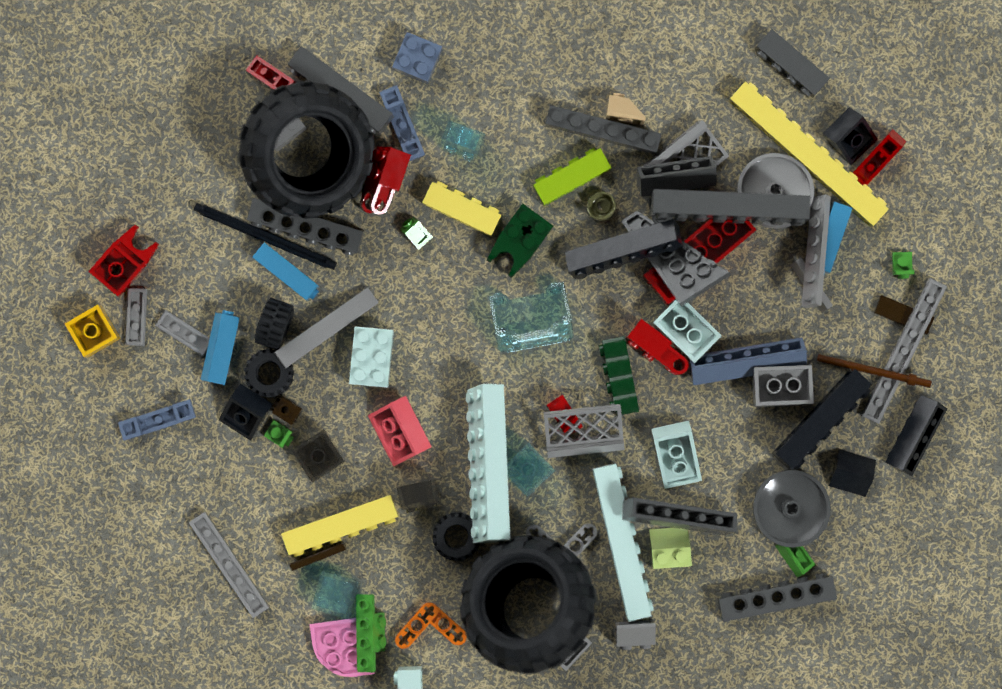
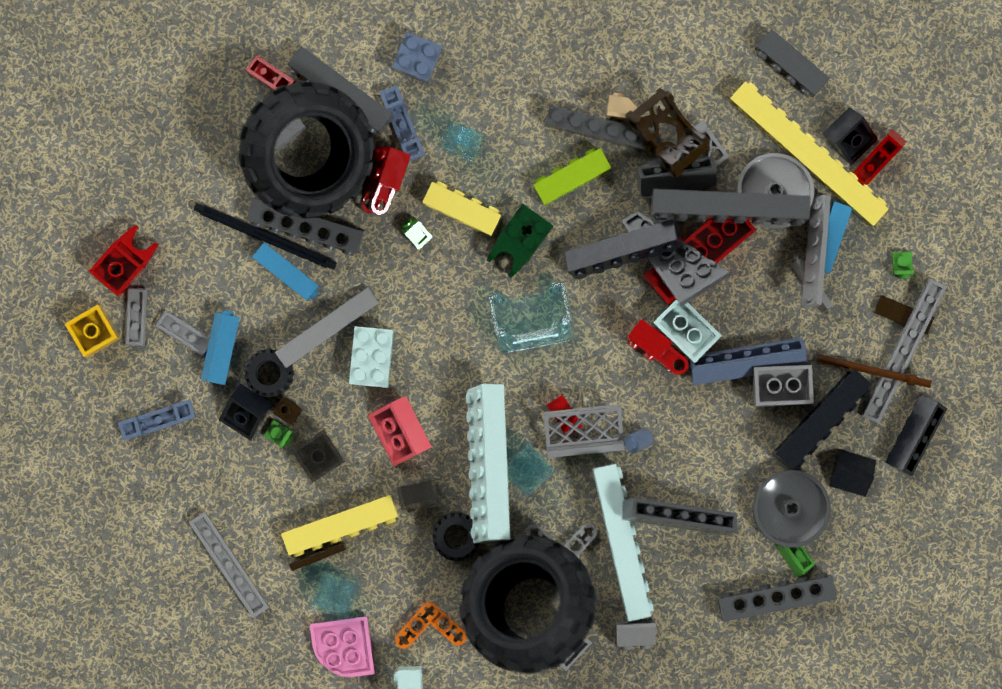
black tyre [255,298,294,350] -> none
bright green bracket [356,594,386,672] -> none
olive hair [587,191,616,221] -> none
dark green brick [599,336,639,416] -> none
yellowish green slope [649,528,692,569] -> none
light aqua slope [651,421,702,489] -> none
none -> sand blue brick [624,428,653,453]
none -> dark brown fence [625,88,710,178]

